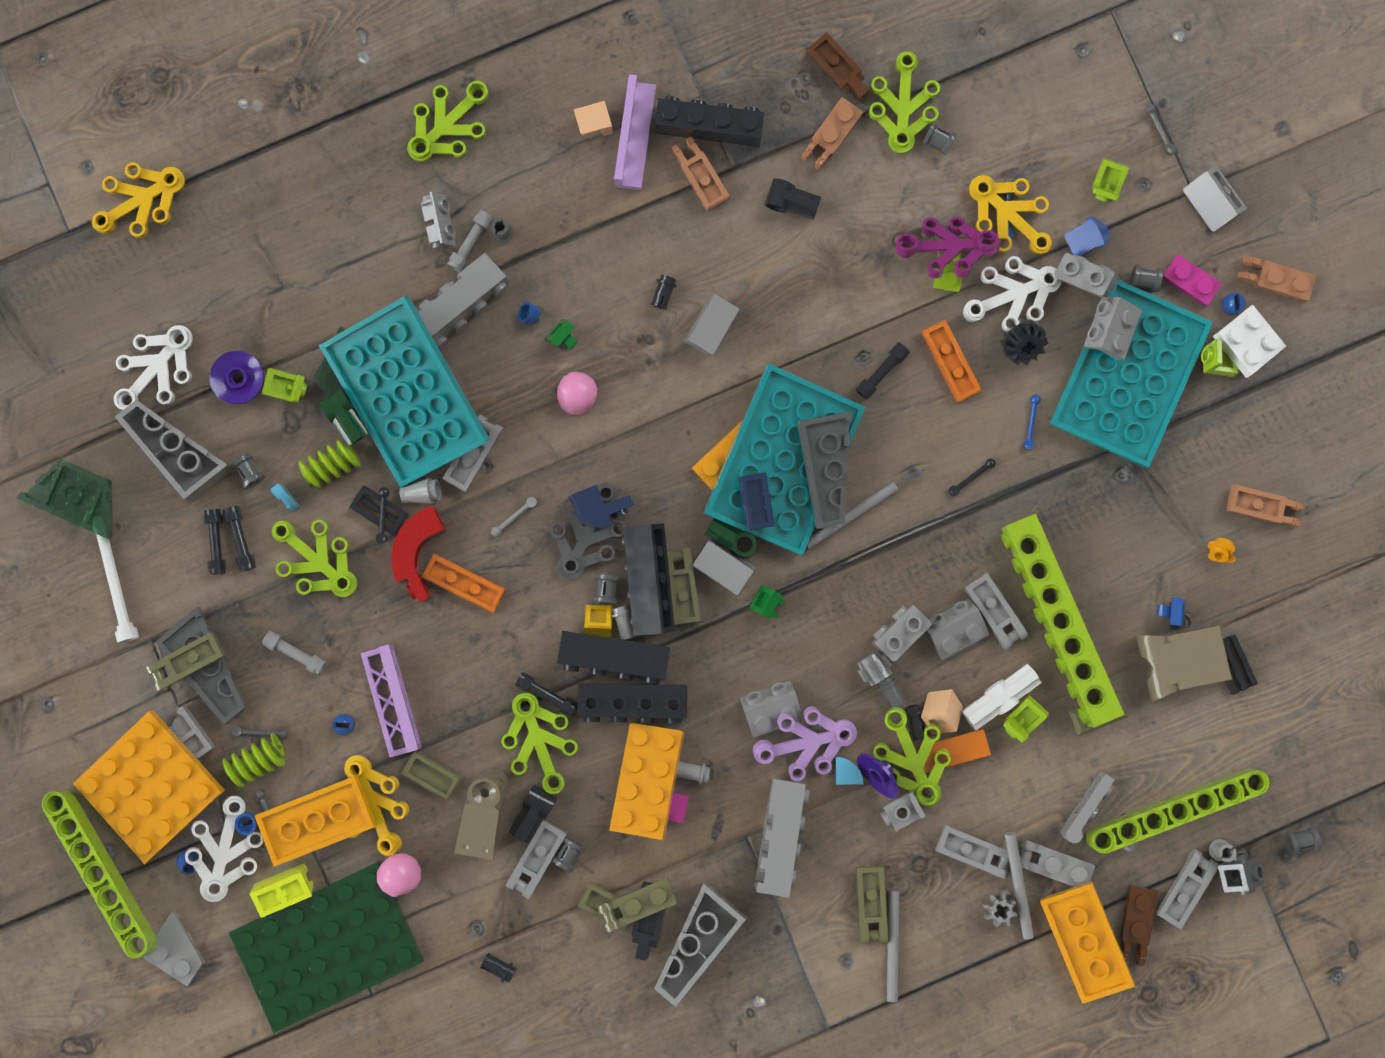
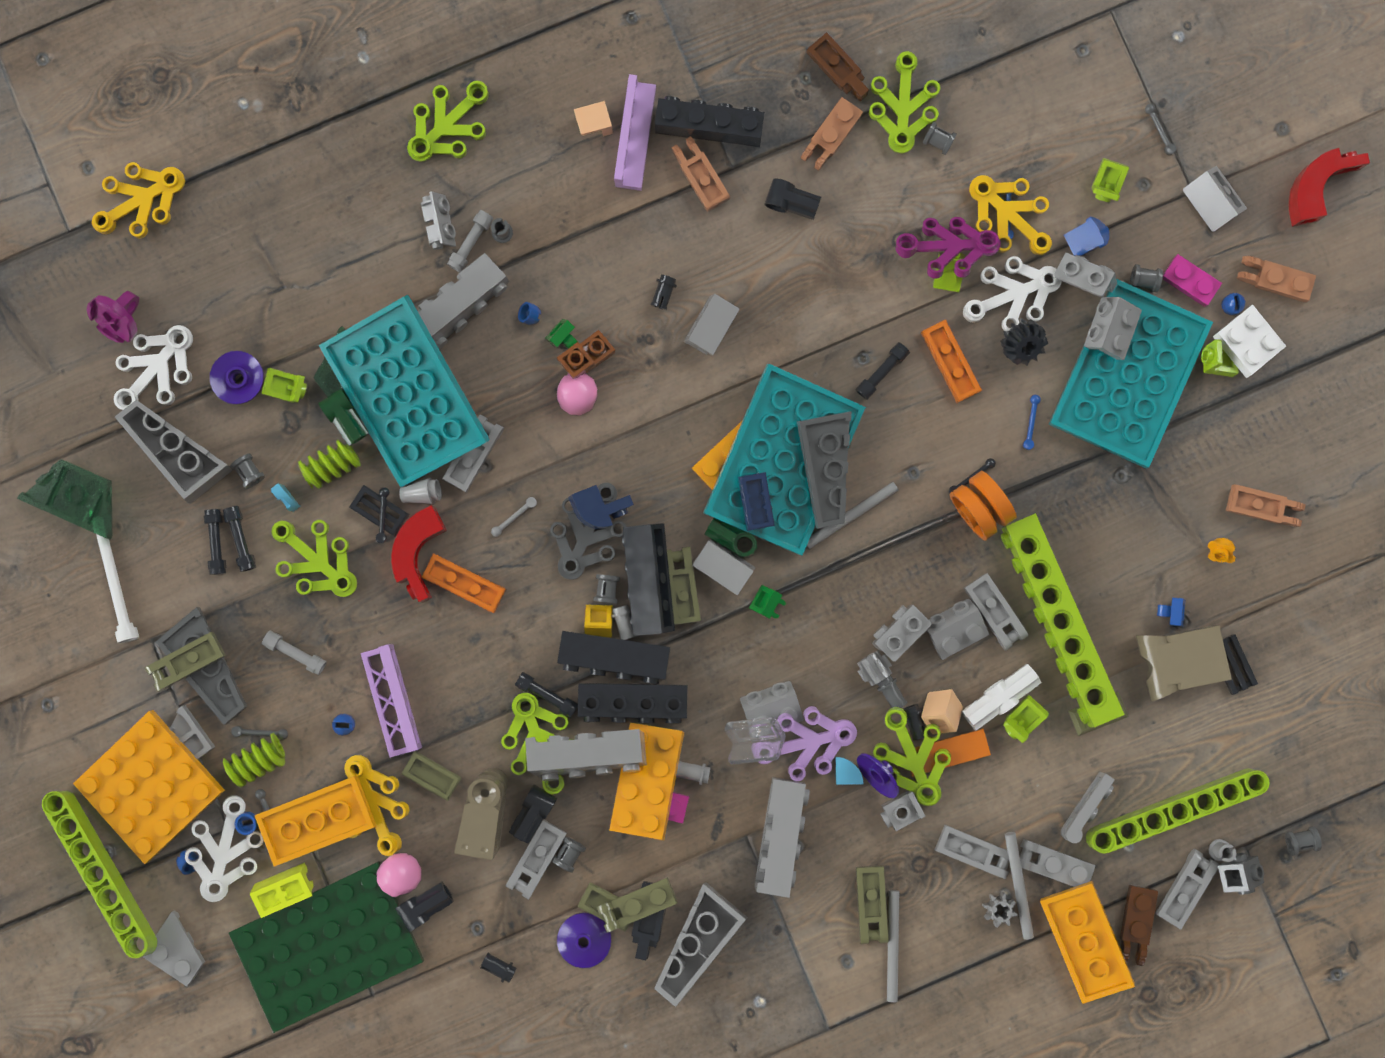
none -> magenta tile [86,291,140,343]
none -> black piece [395,882,454,932]
none -> light grey wedge [525,729,647,781]
none -> dark orange slope [557,330,615,380]
none -> dark purple dish [557,913,611,968]
none -> clear panel [724,717,786,765]
none -> orange wheel [950,470,1017,541]
none -> red arch [1289,148,1370,227]

